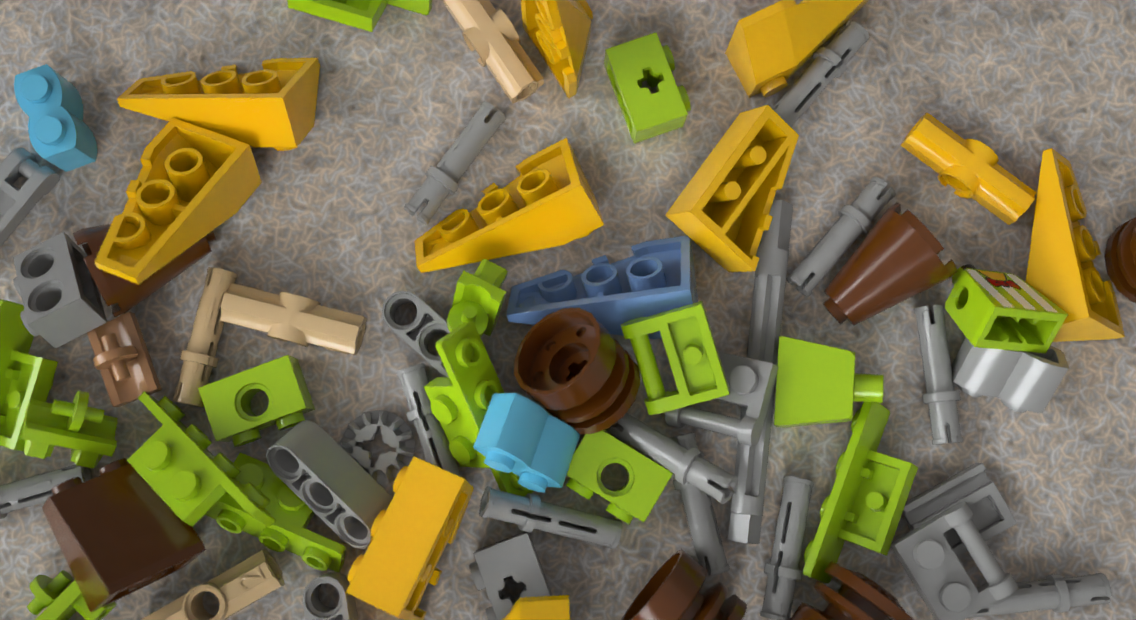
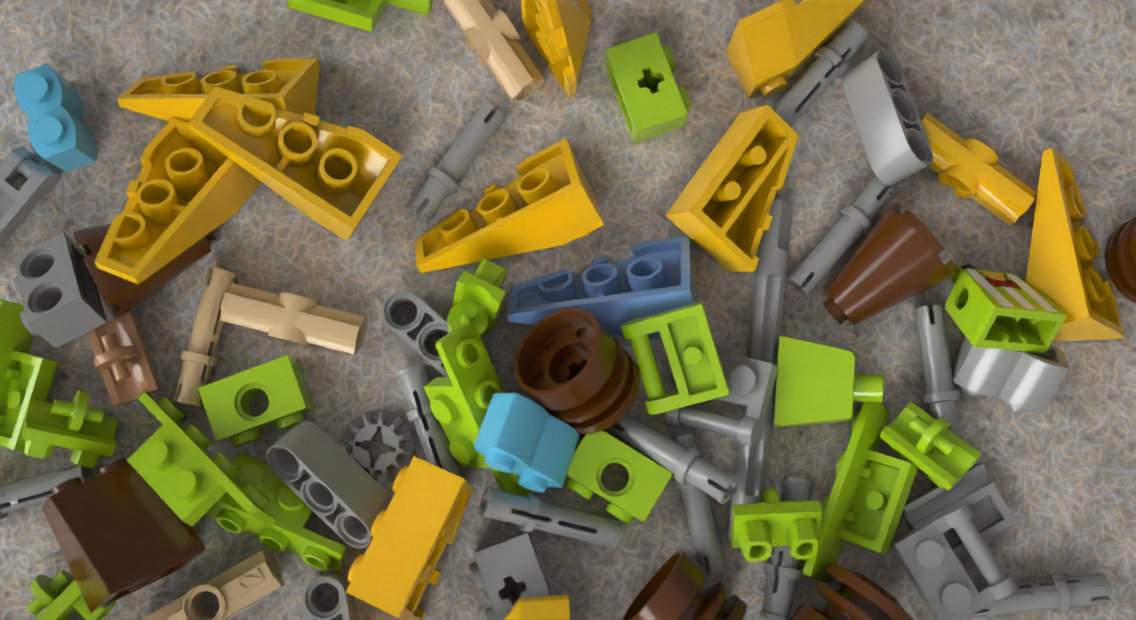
none -> yellow wedge [187,86,403,242]
none -> lime hips [730,487,823,562]
none -> light grey beam [842,50,933,186]
none -> lime hips [880,401,981,491]

